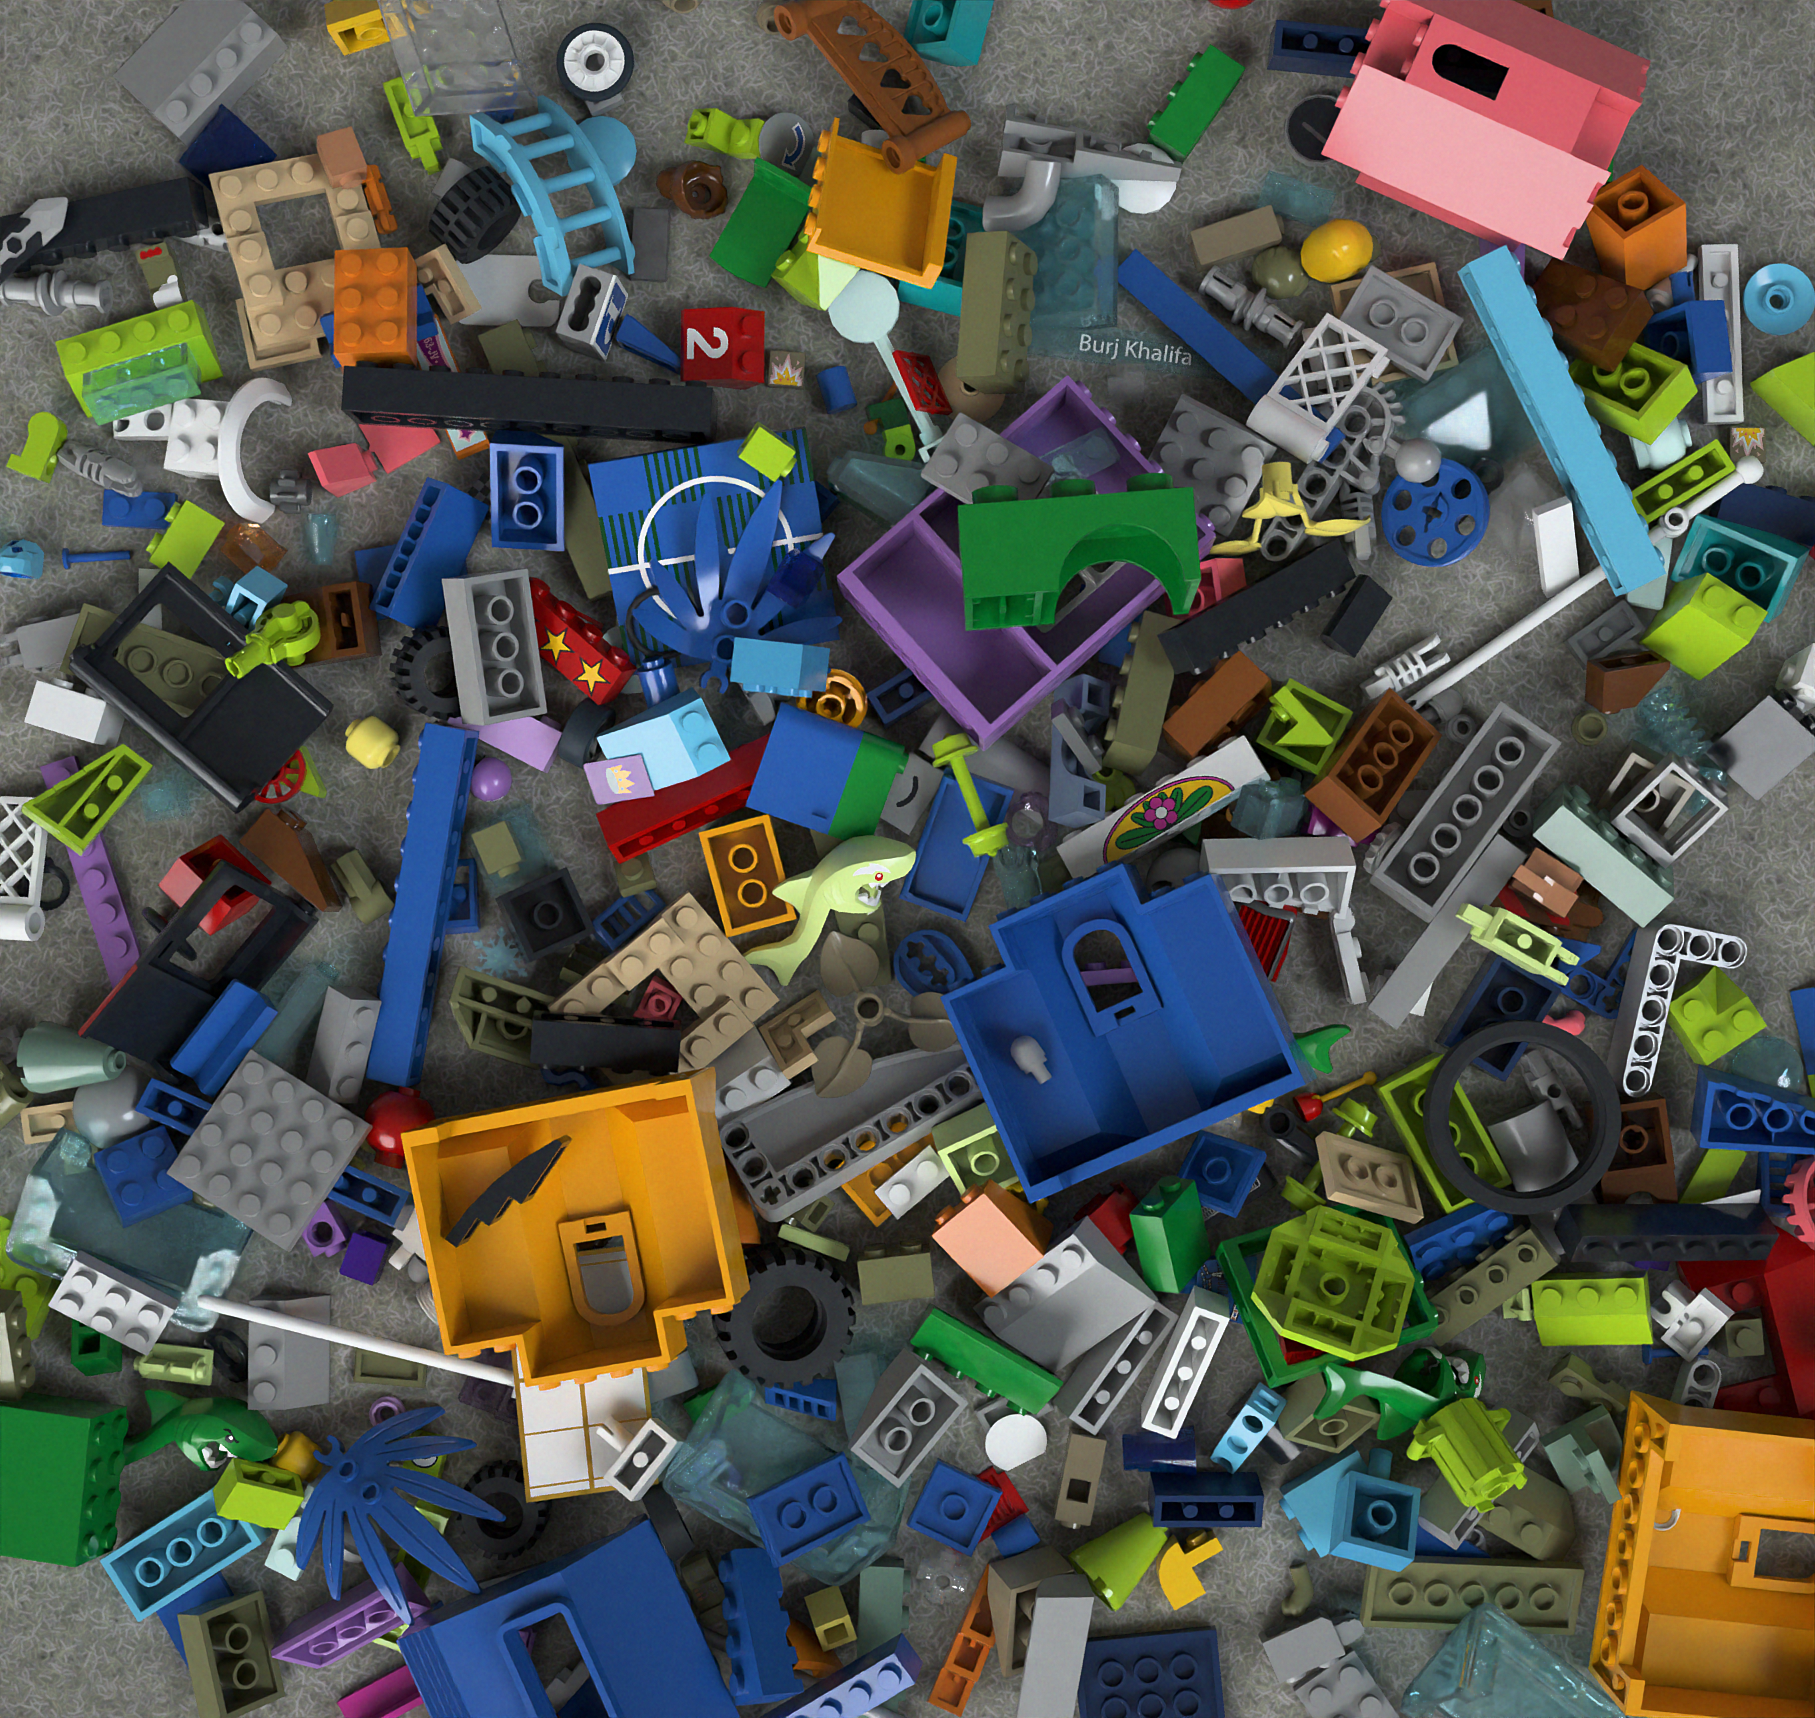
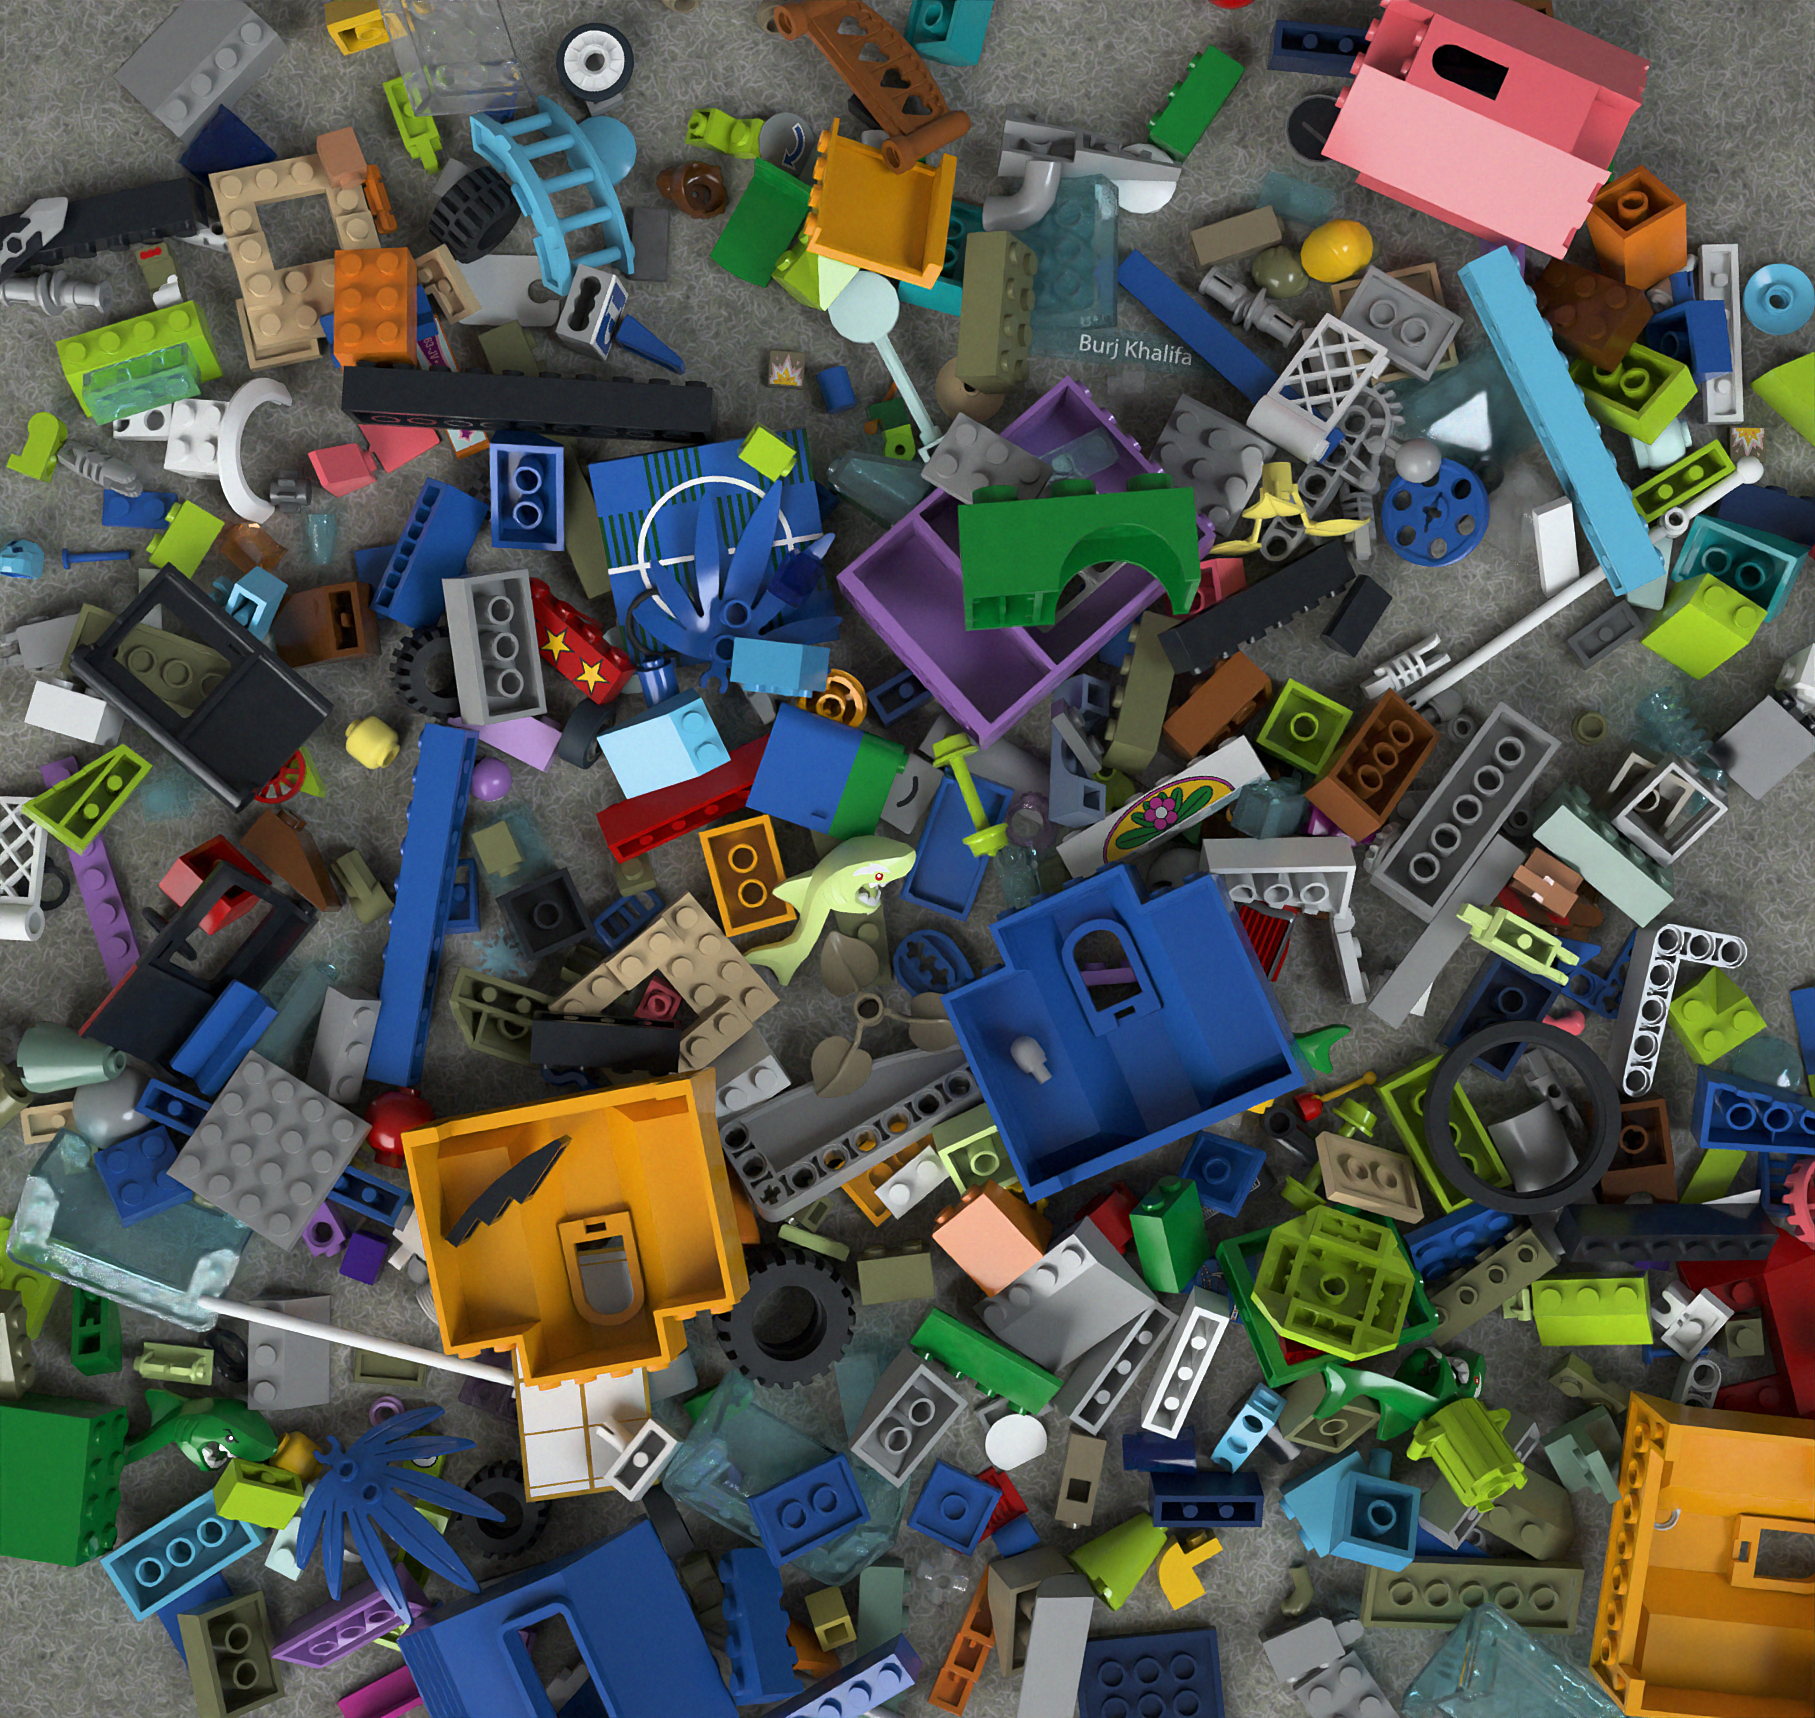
light grey plate [48,1250,180,1356] -> none
lime pin [225,600,321,679] -> none
sticker [583,754,655,805] -> none
red slope [680,307,765,390] -> none
tan plate [758,990,836,1080] -> none
blue slope [765,1379,837,1421] -> none
red window [892,350,953,416] -> none
lime slope [1269,686,1334,747] -> none
reddish brown slope [1585,650,1670,714] -> none

